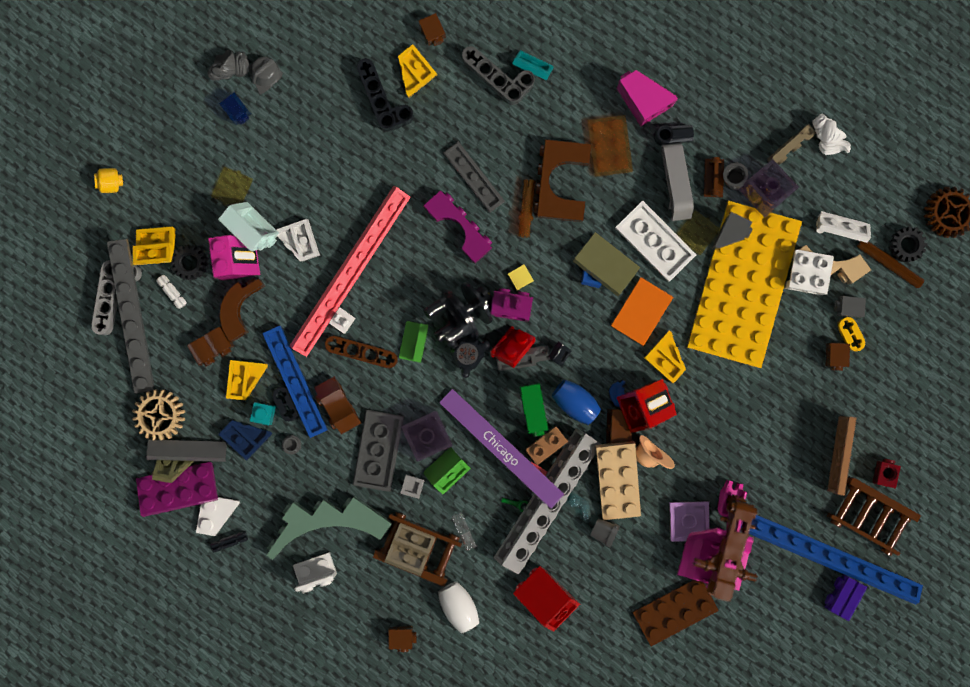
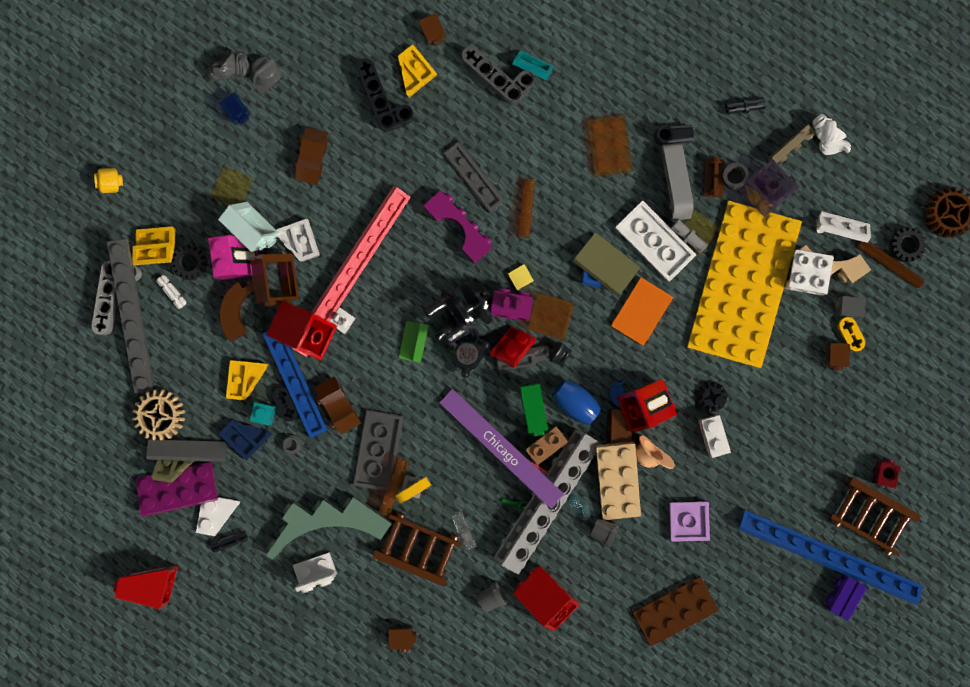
reddish brown brick [187,326,234,367] -> none
reddish brown beam [325,336,398,368] -> none
dark tan slope [385,523,436,576] -> none
clear purple brick [401,410,453,462] -> none
bright green panel [423,447,471,494] -> none
white piece [438,581,479,633] -> none
reddish brown arch [534,140,591,223] -> none
dark pink slope [616,70,678,126] -> none
yellow wing [644,330,686,384] -> none
piece [677,480,757,601] -> none
dark grey slope [711,212,753,250] -> none
medium nougat tile [828,416,856,496] -> none
none -> red slope [113,565,178,609]
none -> reddish brown window [250,254,299,307]
none -> red slope [266,300,338,361]
none -> reddish brown brick [293,127,329,185]
none -> clear orange pin [378,458,410,516]
none -> yellow beam [395,477,431,504]
none -> dark grey piece [477,582,508,612]
none -> clear orange plate [527,293,575,340]
none -> light grey pin [671,219,708,253]
none -> black gear [696,381,727,412]
none -> white brick [698,415,731,458]
none -> black pin [725,97,766,115]

